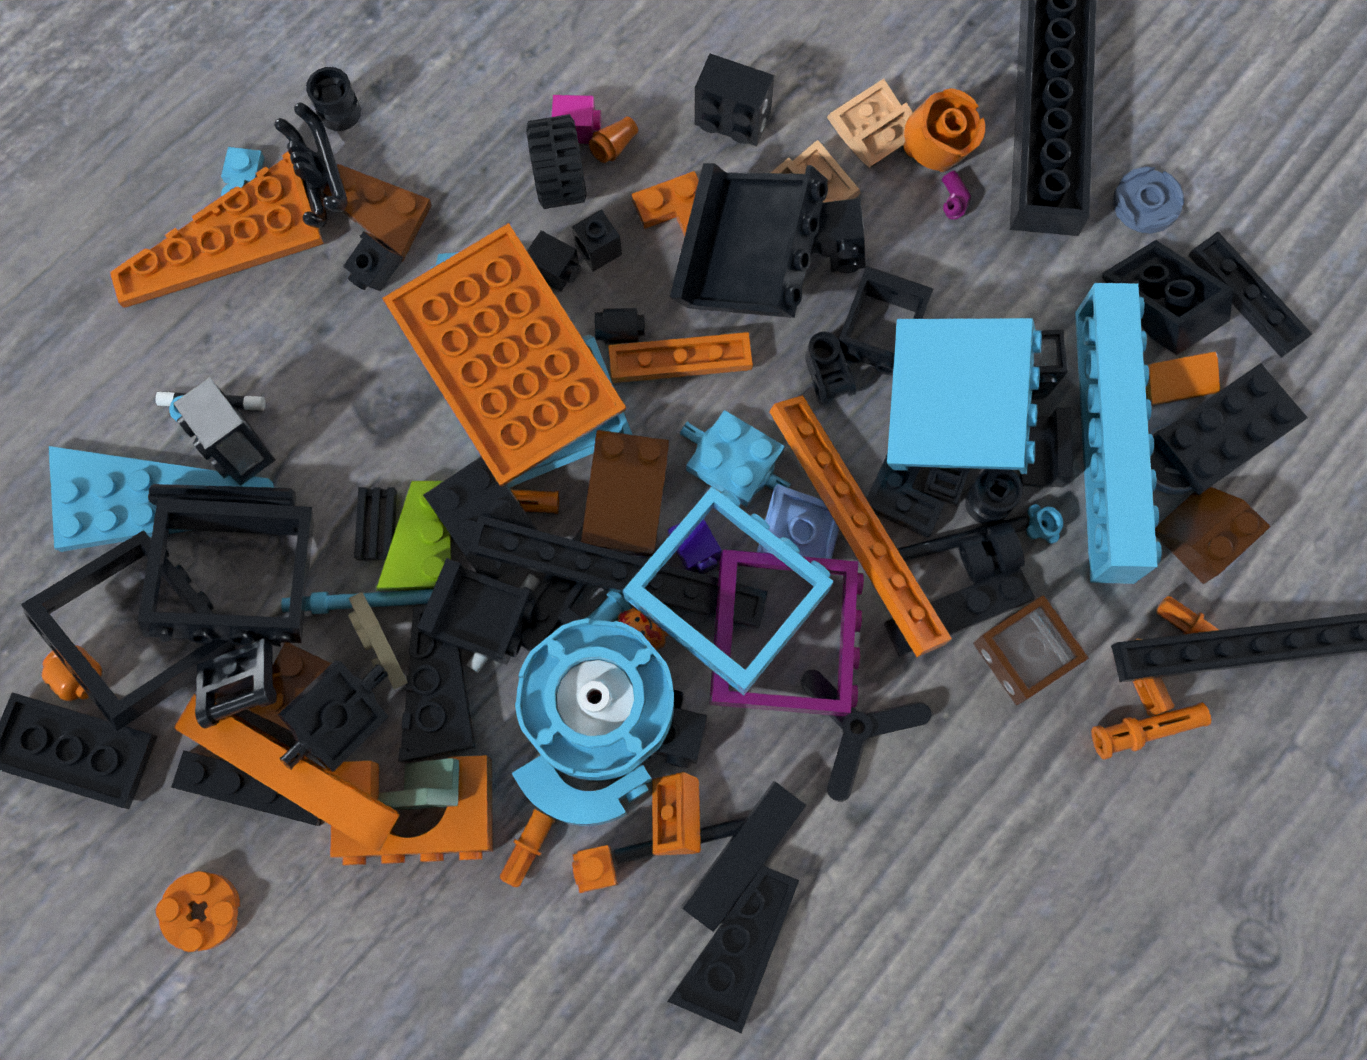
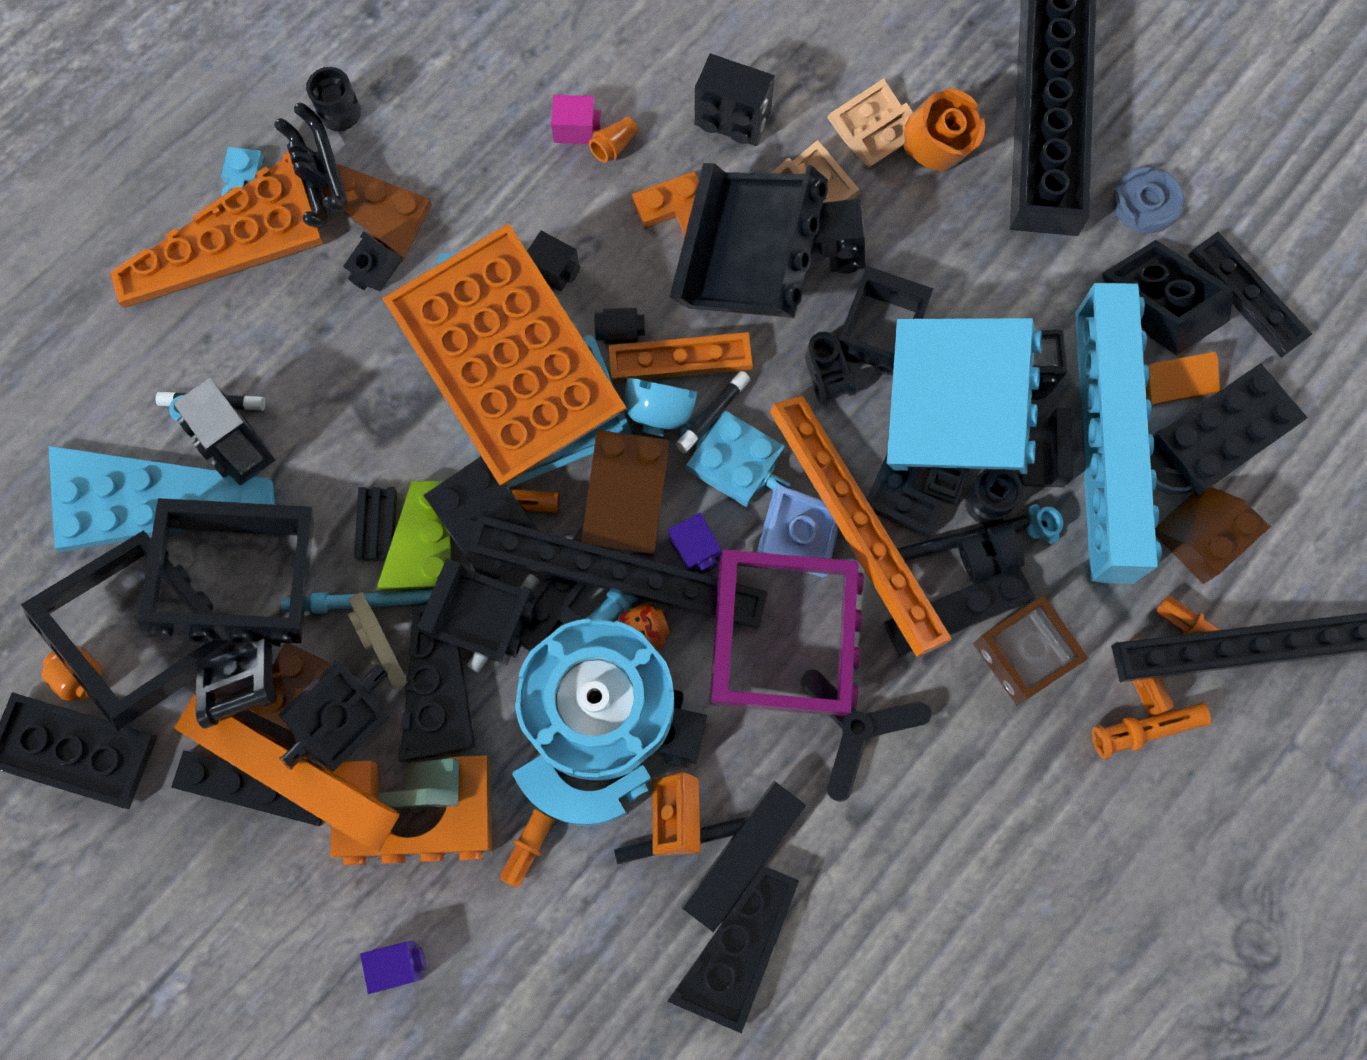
black axle [148,484,296,506] -> none
orange plate [156,871,240,952] -> none
black tyre [526,114,587,209] -> none
black brick [572,209,622,272] -> none
orange brick [572,845,618,893] -> none
medium azure window [623,487,834,696] -> none
magenta arm [942,170,971,220] -> none
none -> dark purple brick [360,940,426,994]
none -> medium azure cylinder [624,377,697,436]
none -> black bar [675,371,750,453]

